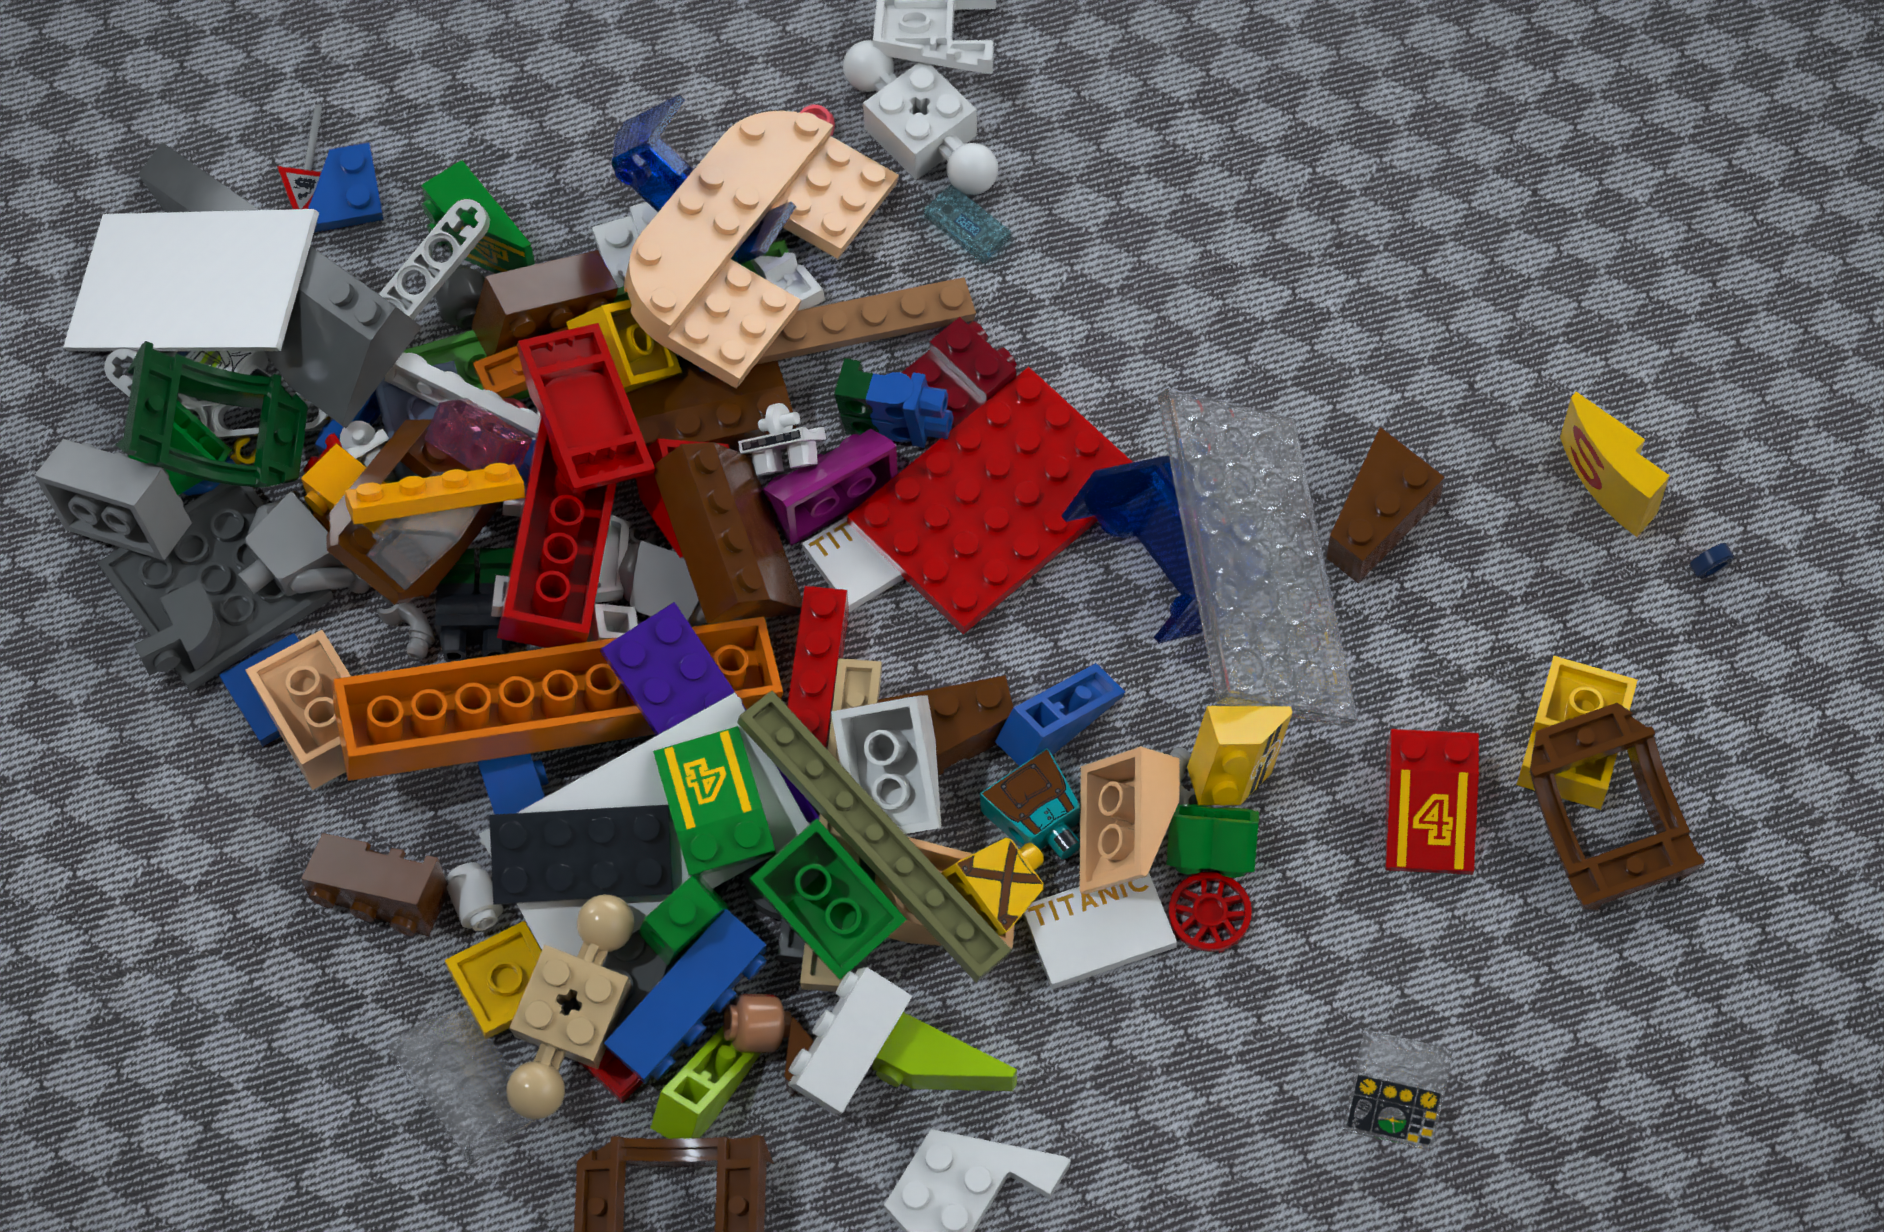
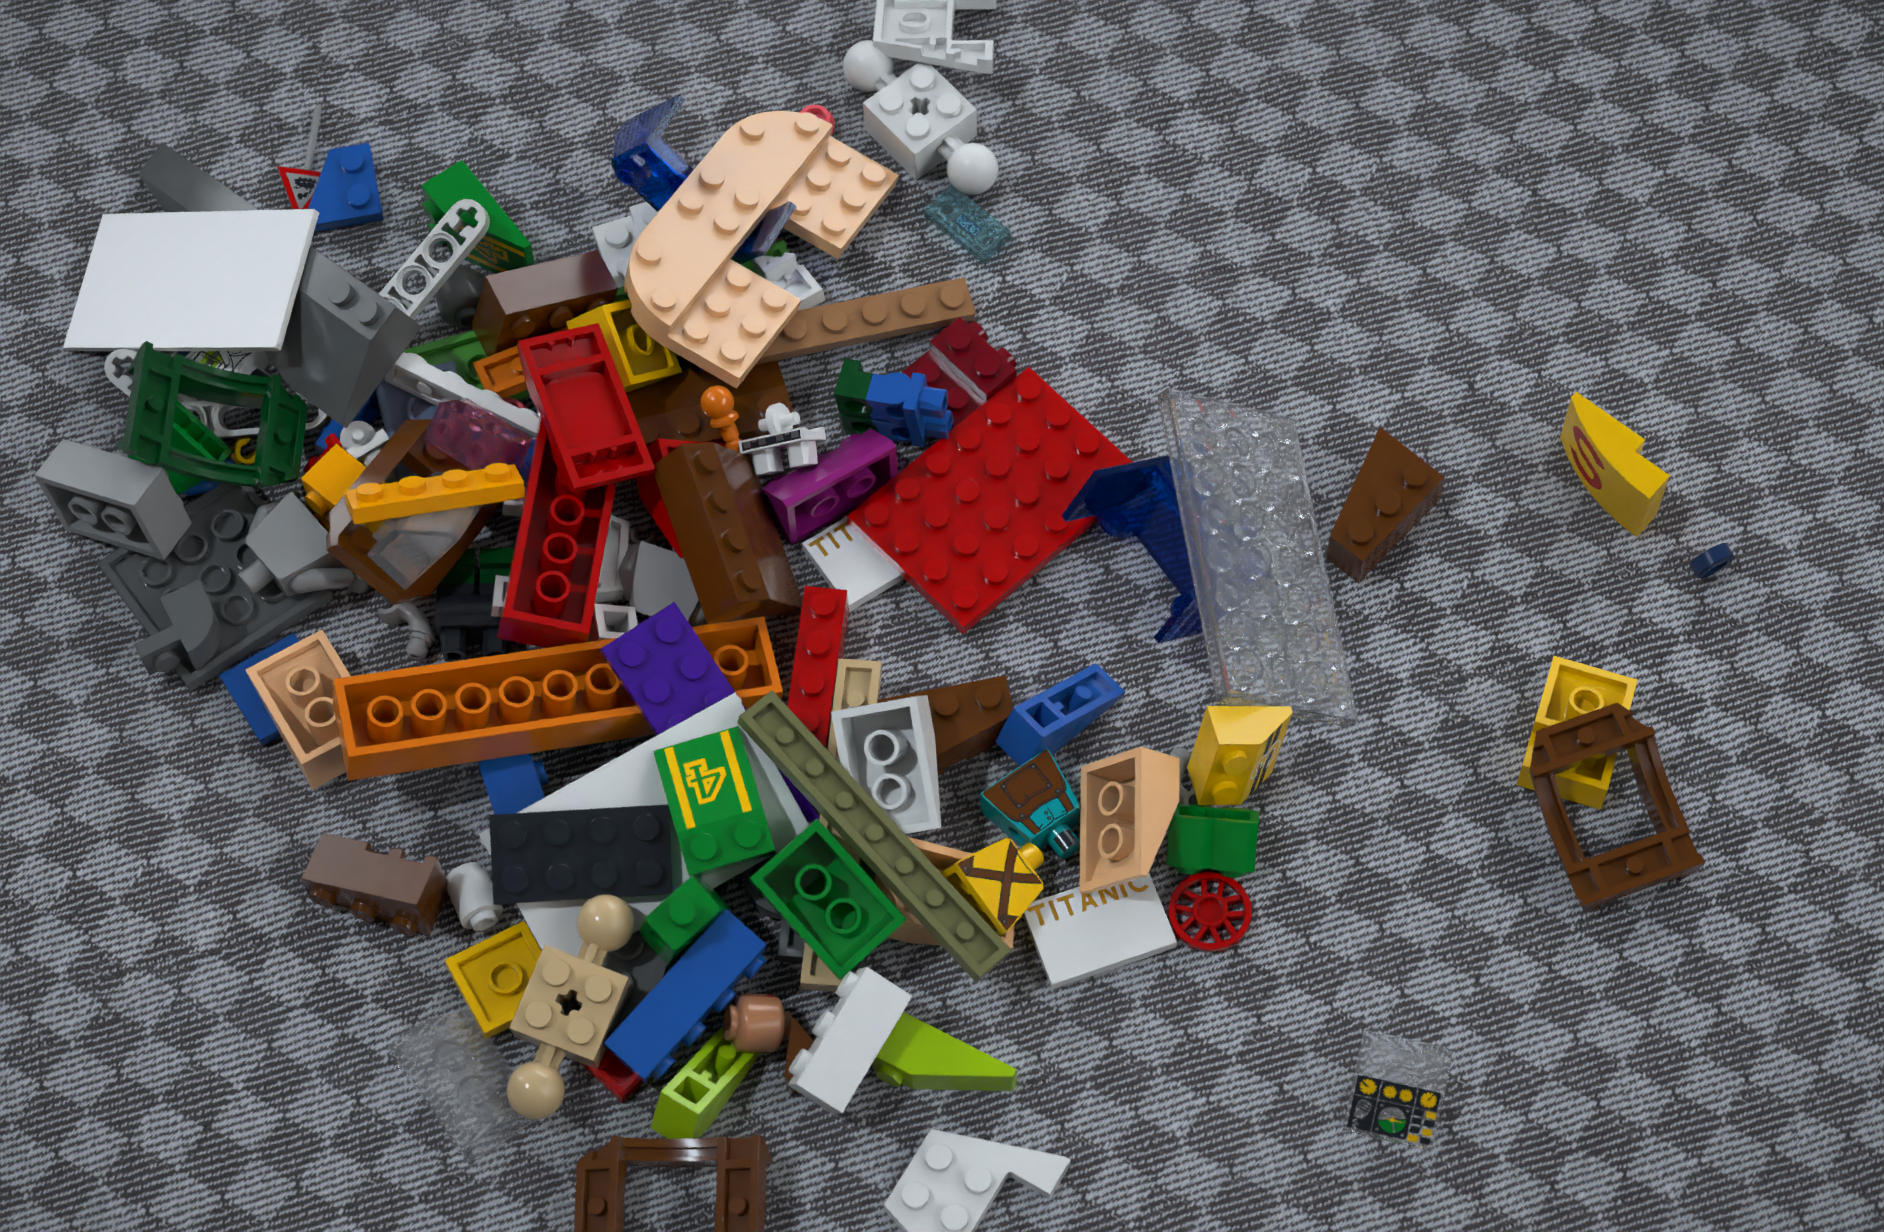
red slope [1385,729,1479,875] -> none
none -> orange bar [701,385,742,453]

